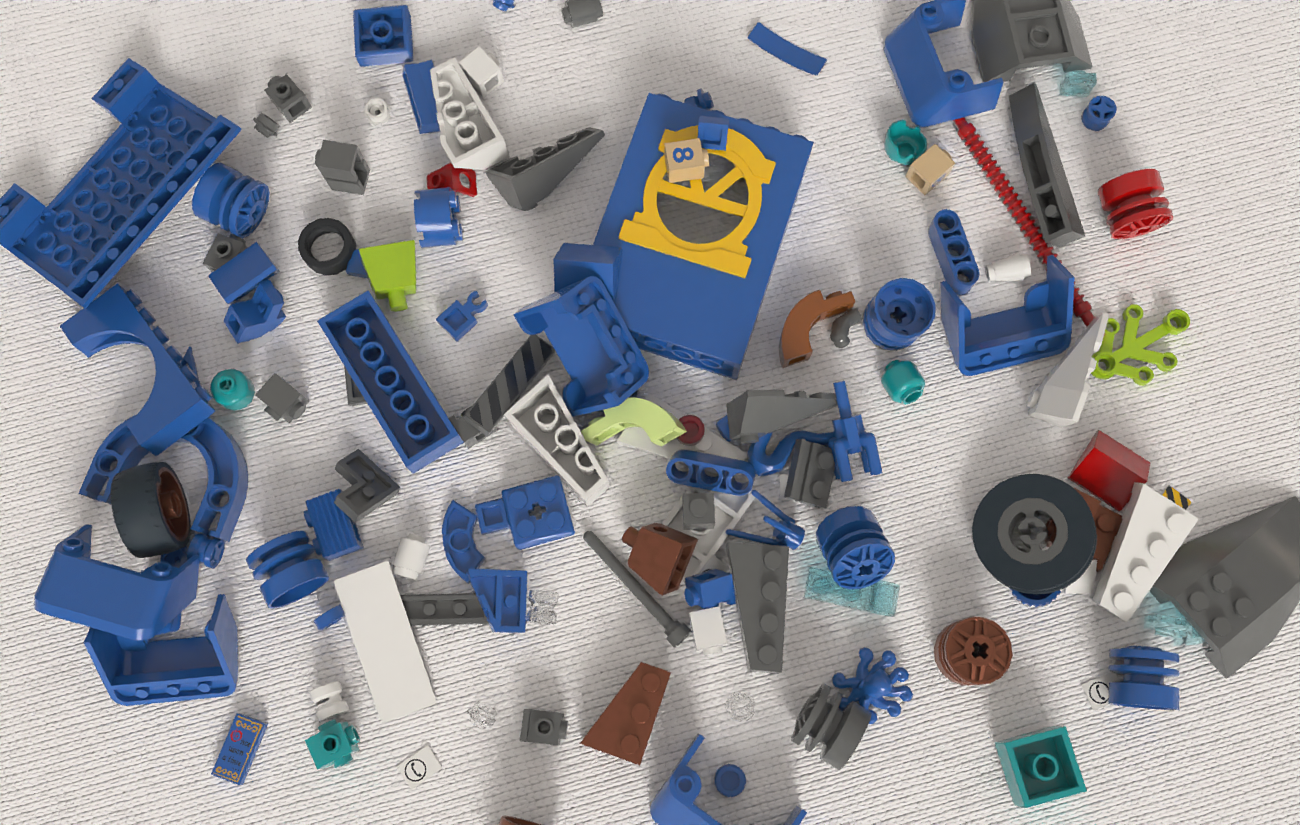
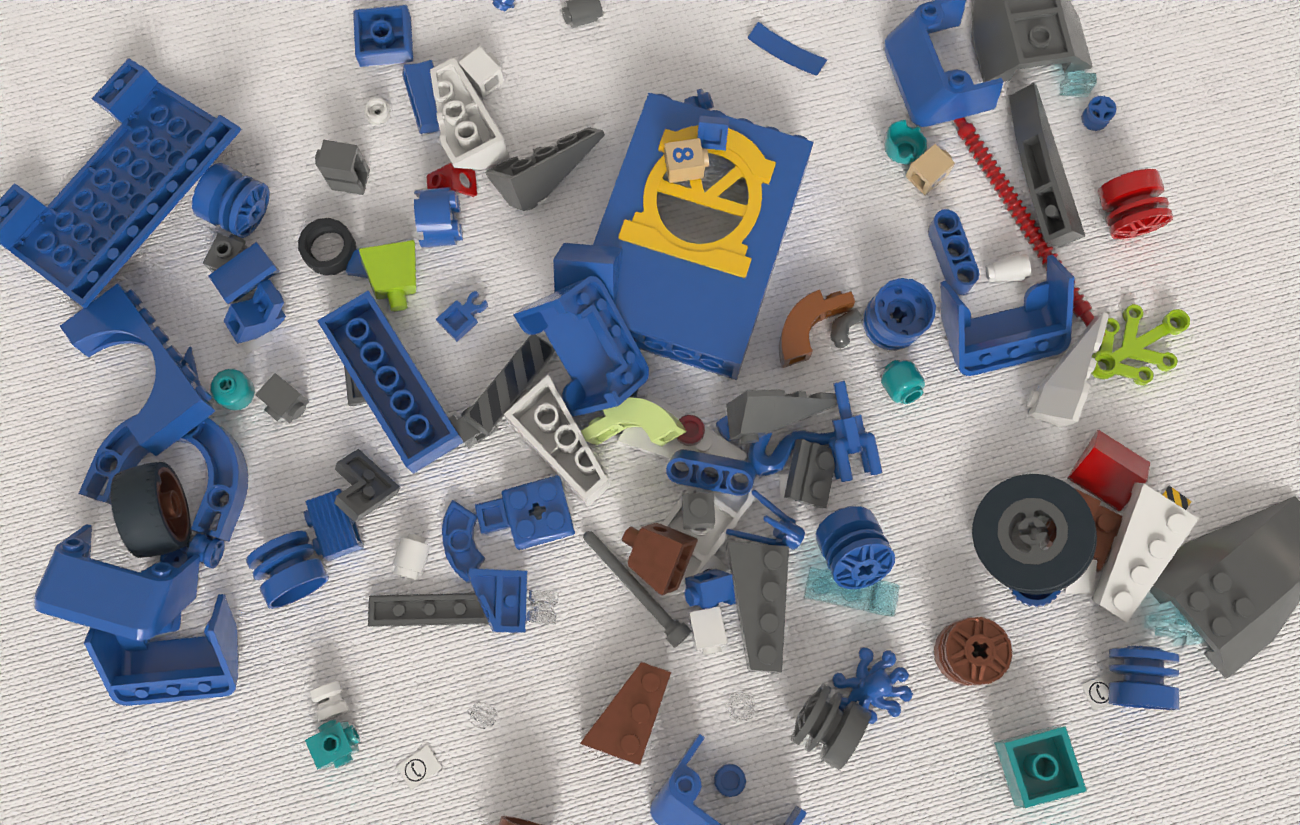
blue tile [211,713,268,785] -> none
dark grey plate [253,112,280,138] -> none
dark grey brick [264,74,312,123] -> none
blue tile [313,604,345,631] -> none
white sticker [333,561,437,724] -> none
dark grey brick [520,709,568,746] -> none

